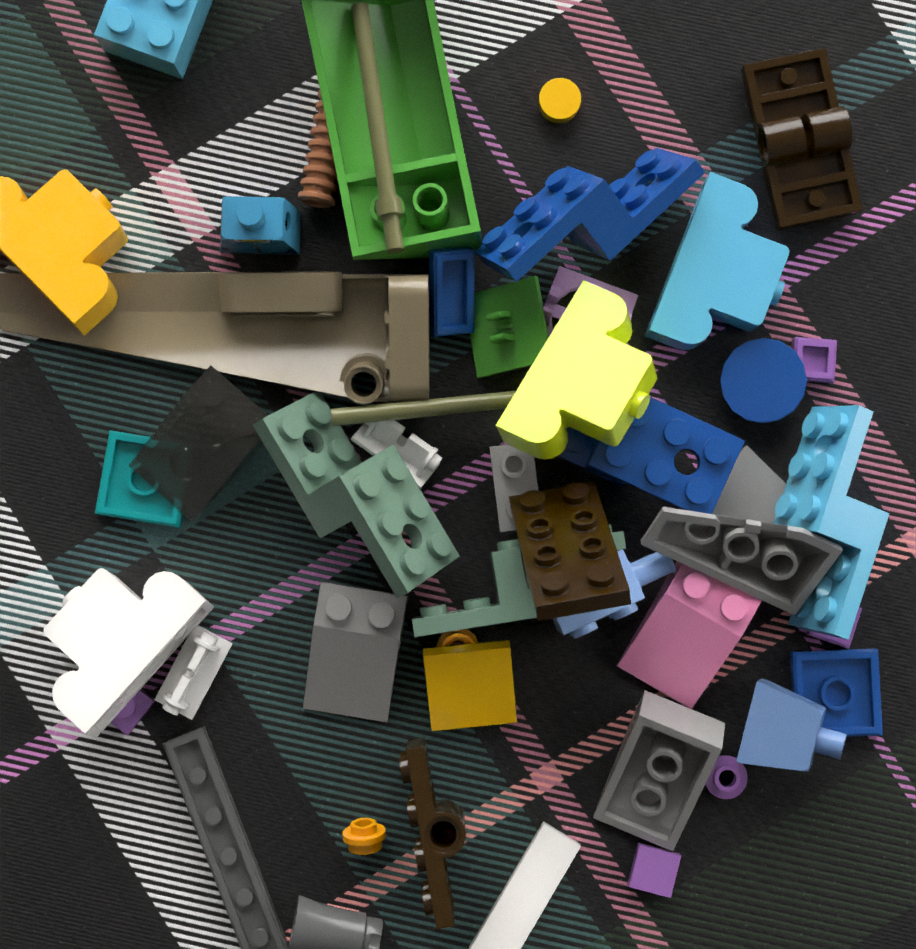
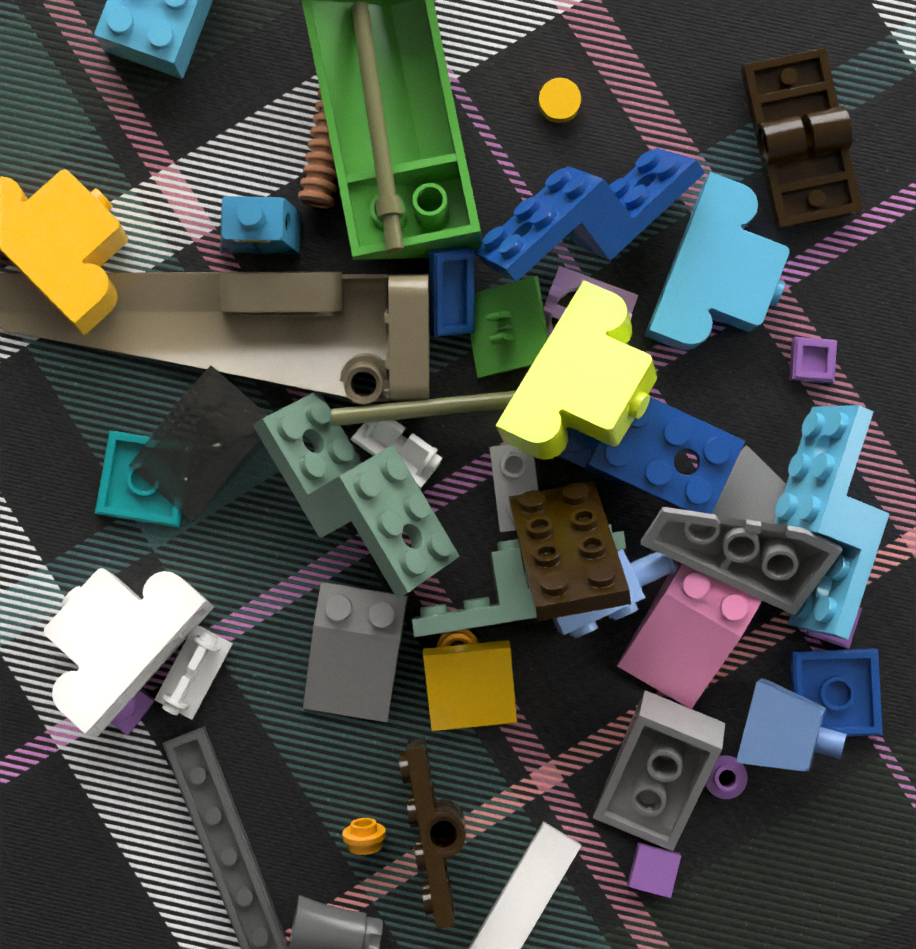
blue tile [720,338,807,424] -> none

